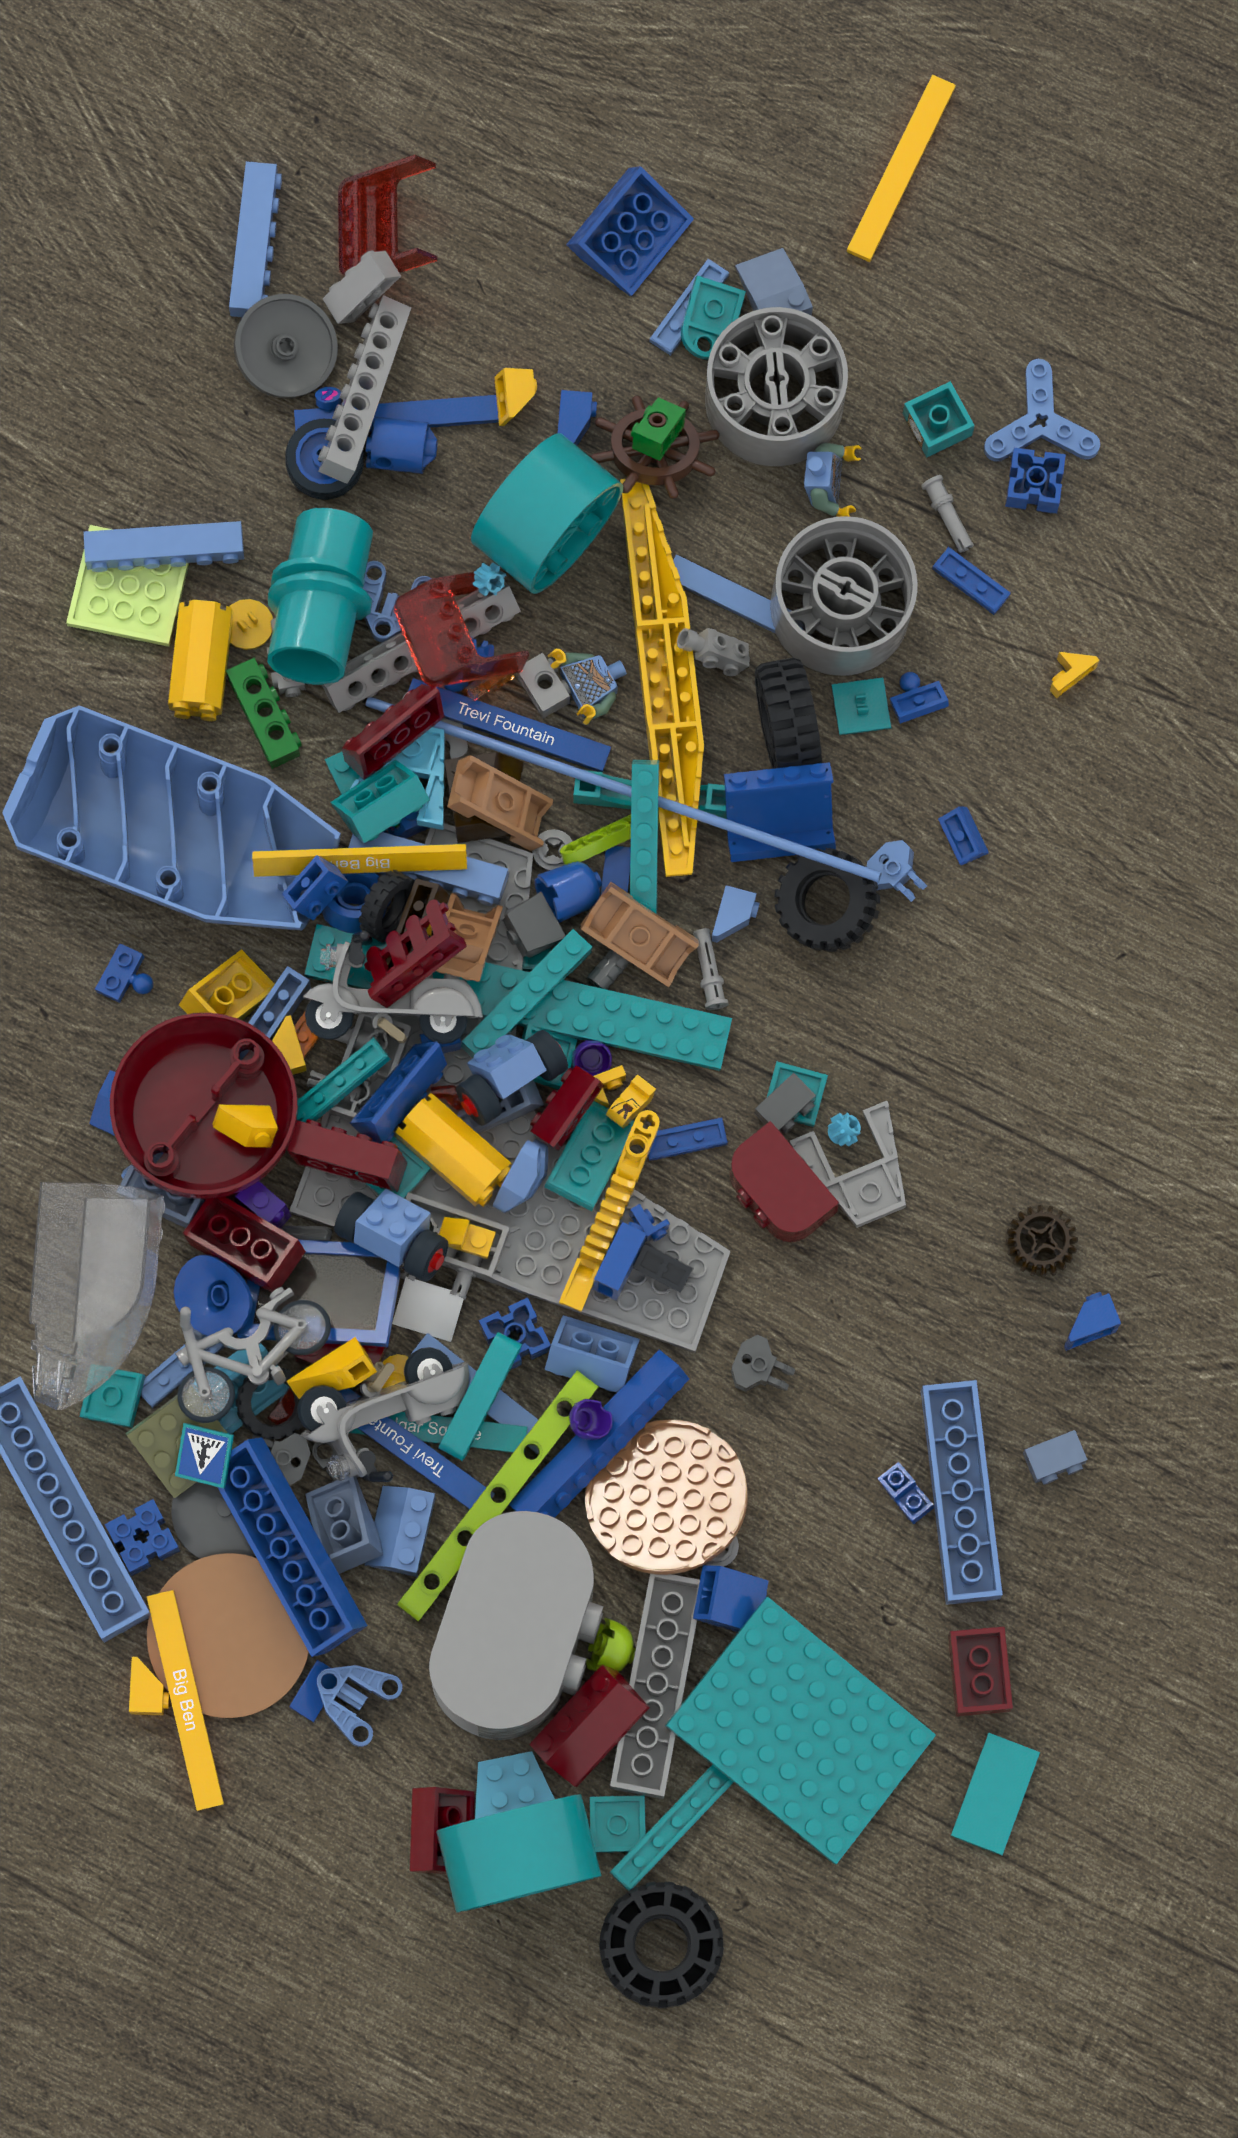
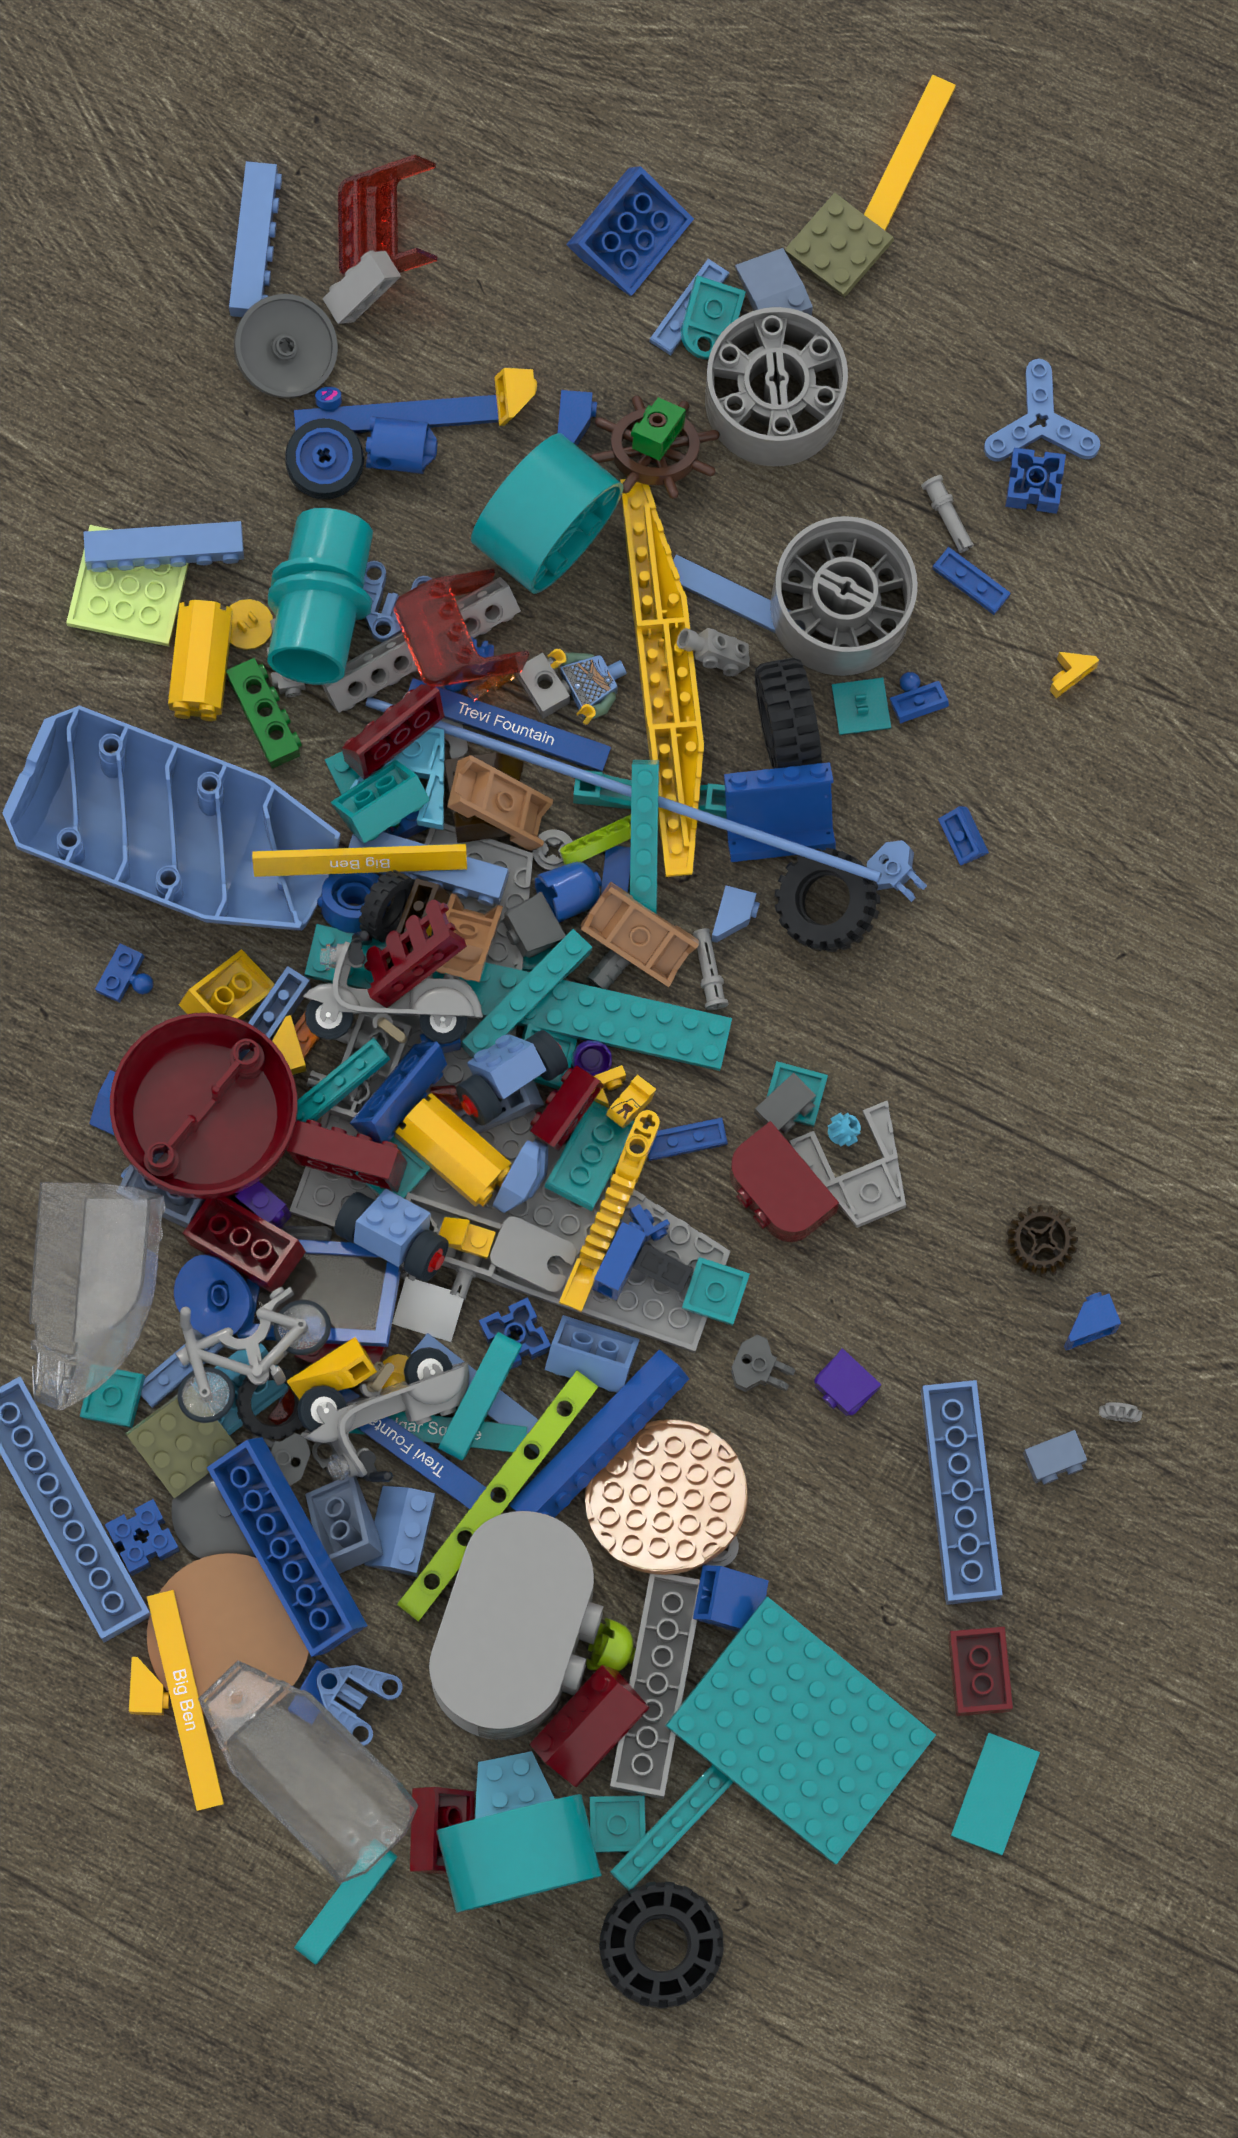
piece [175,1423,234,1488] -> none
yellow slope [212,1104,278,1148] -> none
blue brick [282,855,348,921] -> none
light grey brick [318,295,411,484] -> none
medium azure gear [472,562,506,596] -> none
dark purple hair [569,1399,612,1440] -> none
torso [804,443,861,517] -> none
blue slope [878,1462,934,1524] -> none
teal brick [903,381,975,458] -> none
none -> clear windscreen [198,1660,419,1884]
none -> teal beam [294,1840,398,1965]
none -> light grey piece [489,1216,577,1292]
none -> teal plate [682,1257,750,1326]
none -> olive plate [785,192,894,298]
none -> dark purple torso [814,1348,881,1416]
none -> light grey gear [1099,1402,1143,1423]

